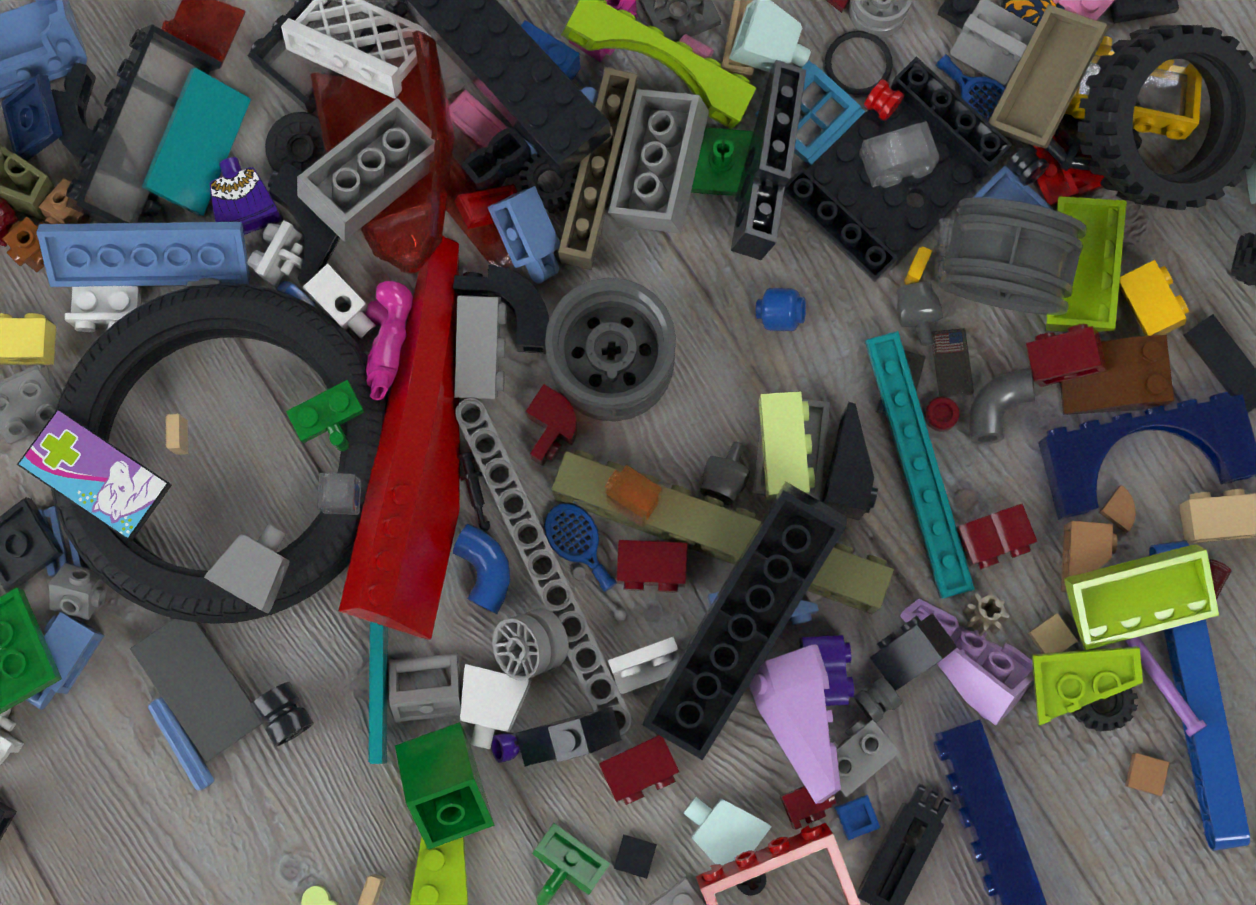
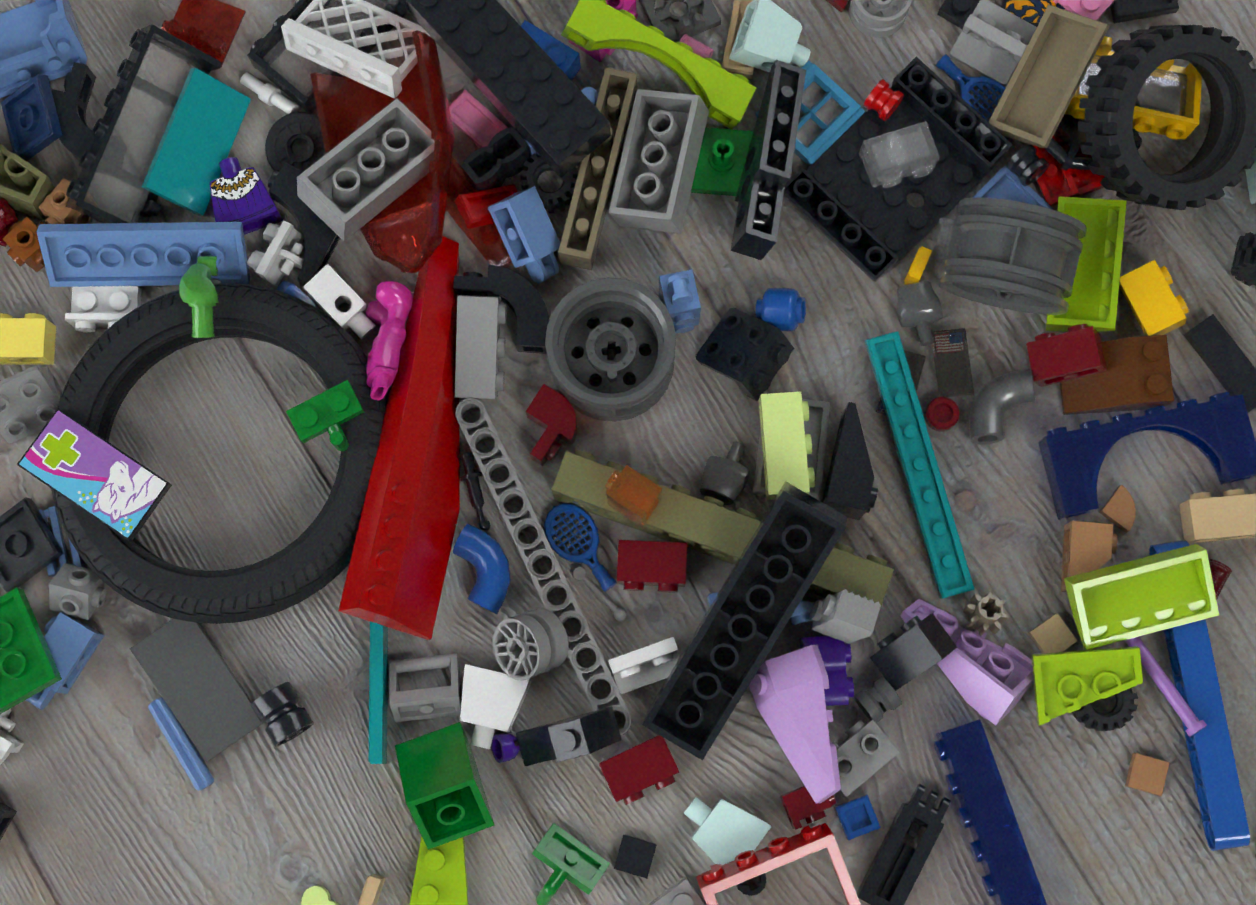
tan tile [166,414,188,455] -> none
light grey torso [204,524,290,614] -> none
clear brick [317,473,361,515] -> none
black tyre [825,31,893,96] -> none
dark red brick [956,503,1037,570] -> none
none -> bright green arm [179,256,219,338]
none -> white bar [240,72,299,114]
none -> medium blue brick [659,269,701,333]
none -> black bracket [696,308,794,401]
none -> light grey brick [811,589,881,644]

